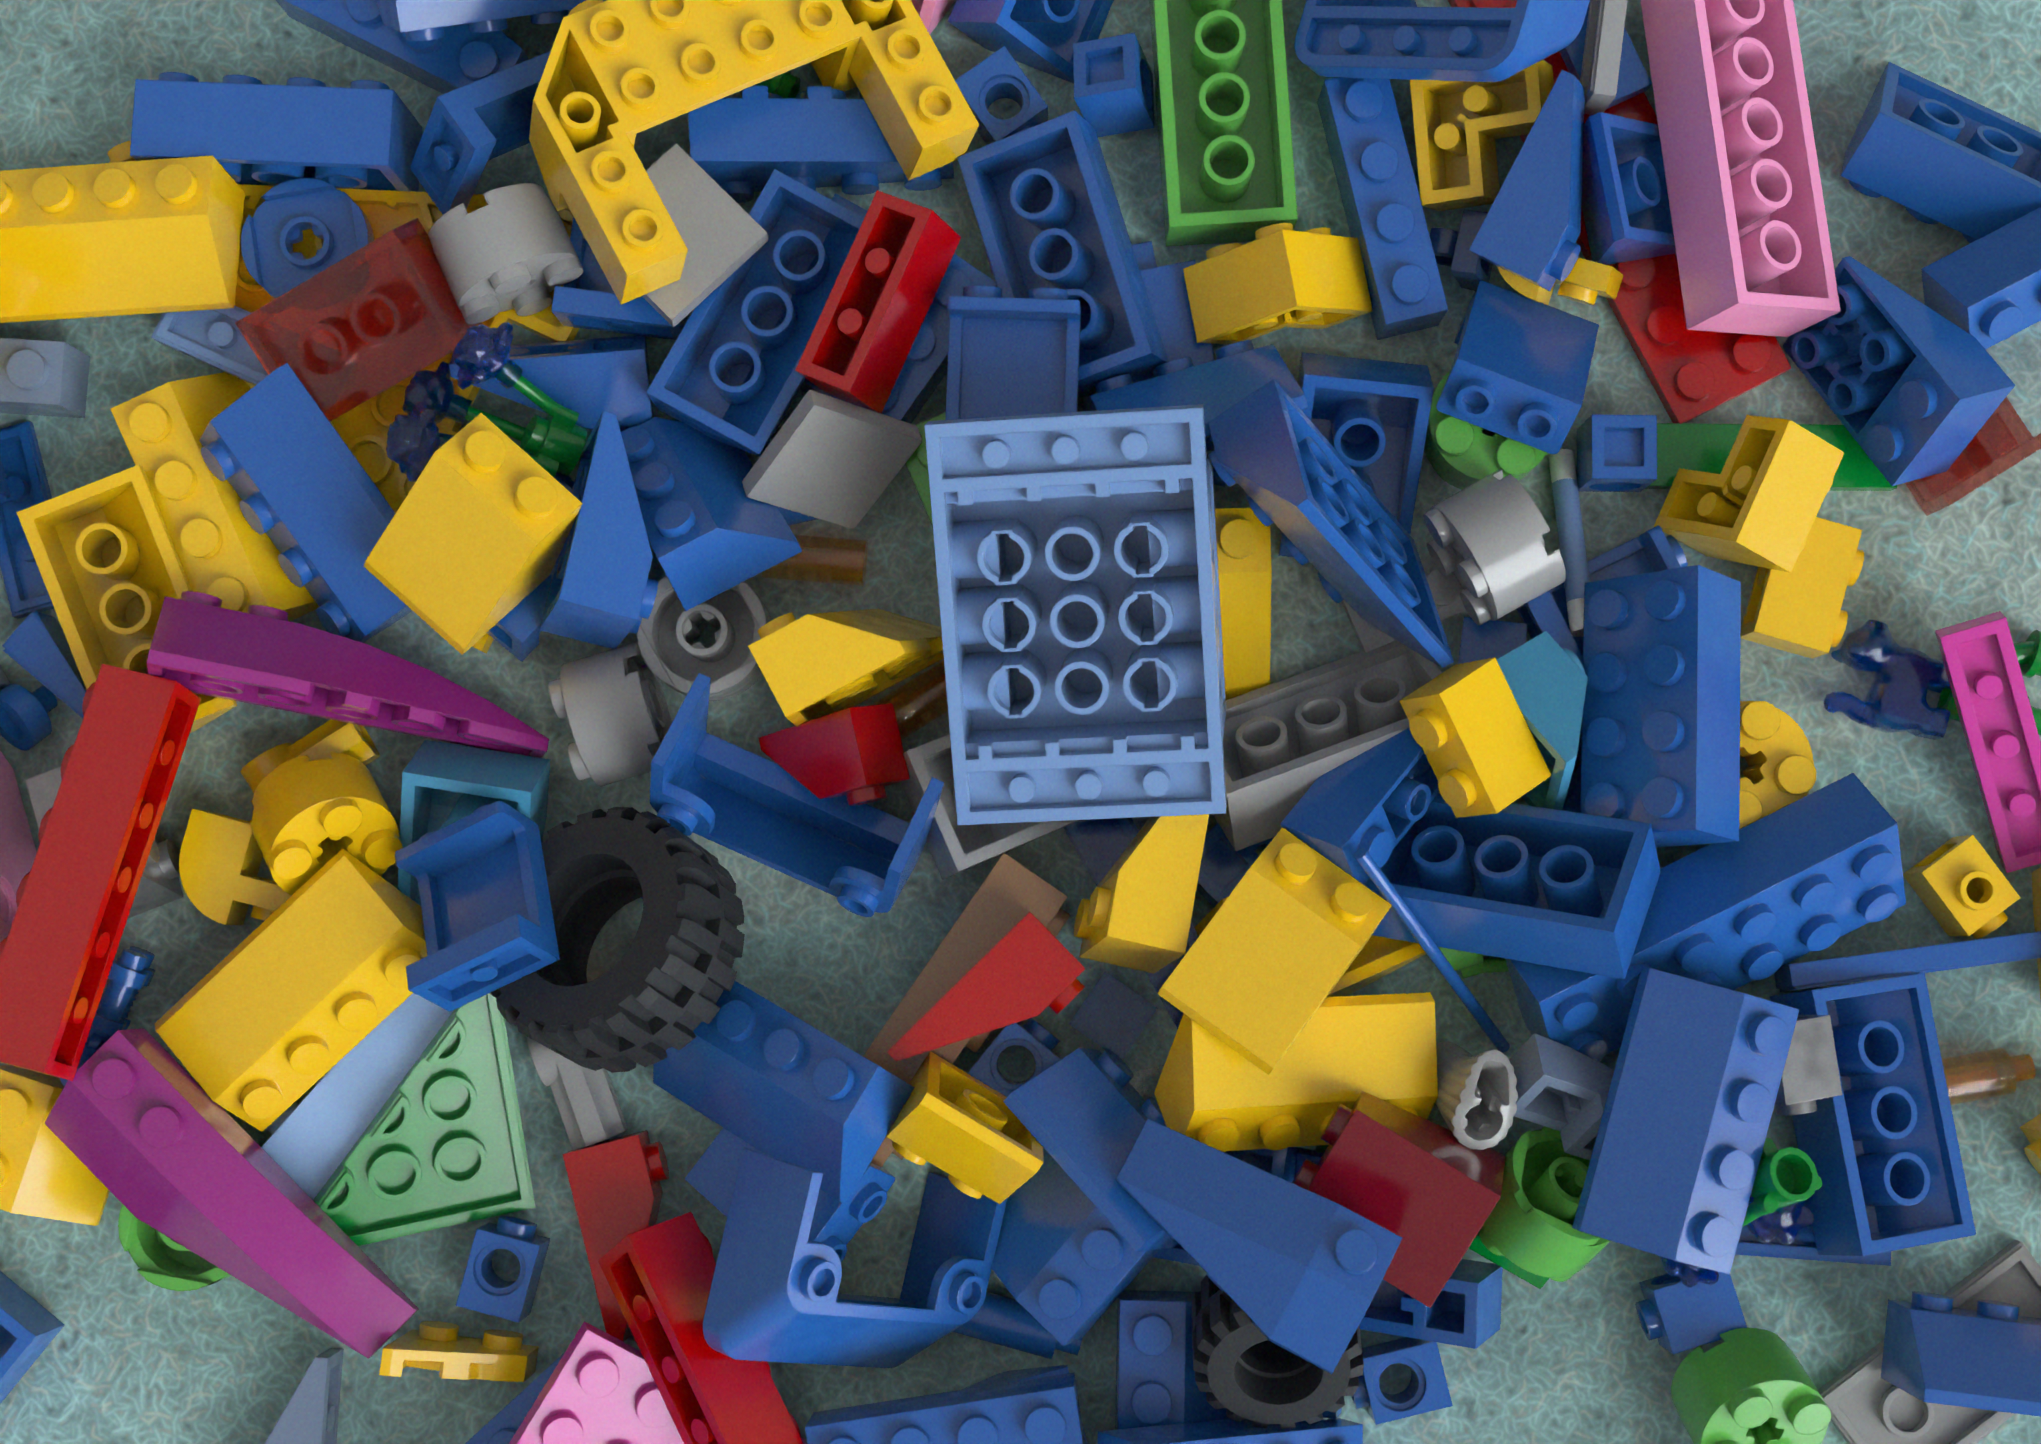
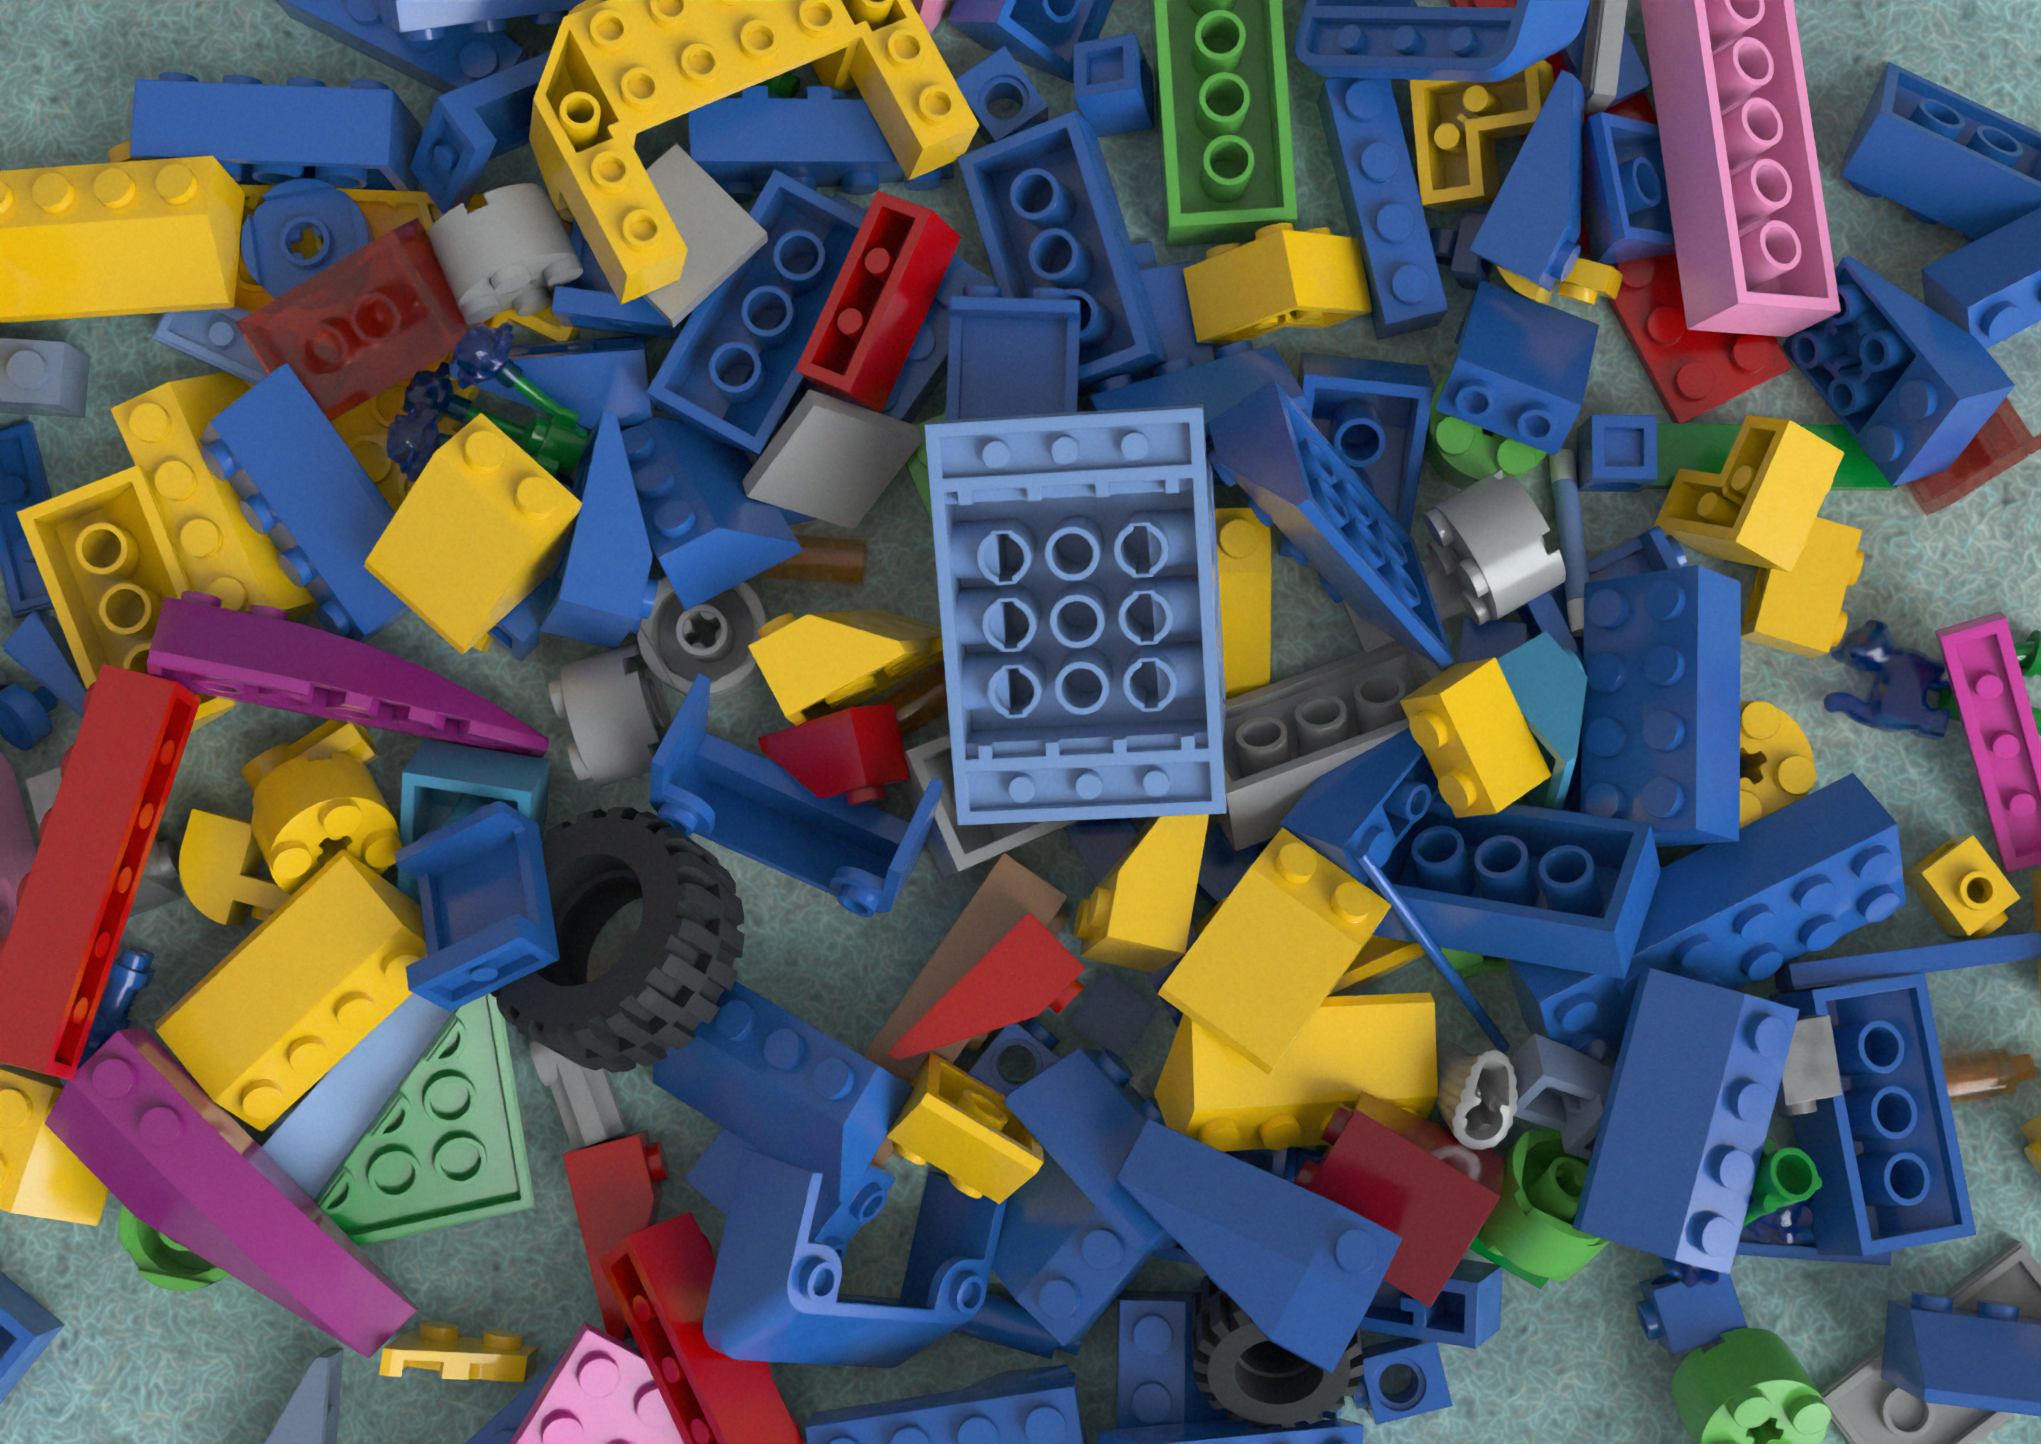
blue brick [456,1215,550,1323] -> none

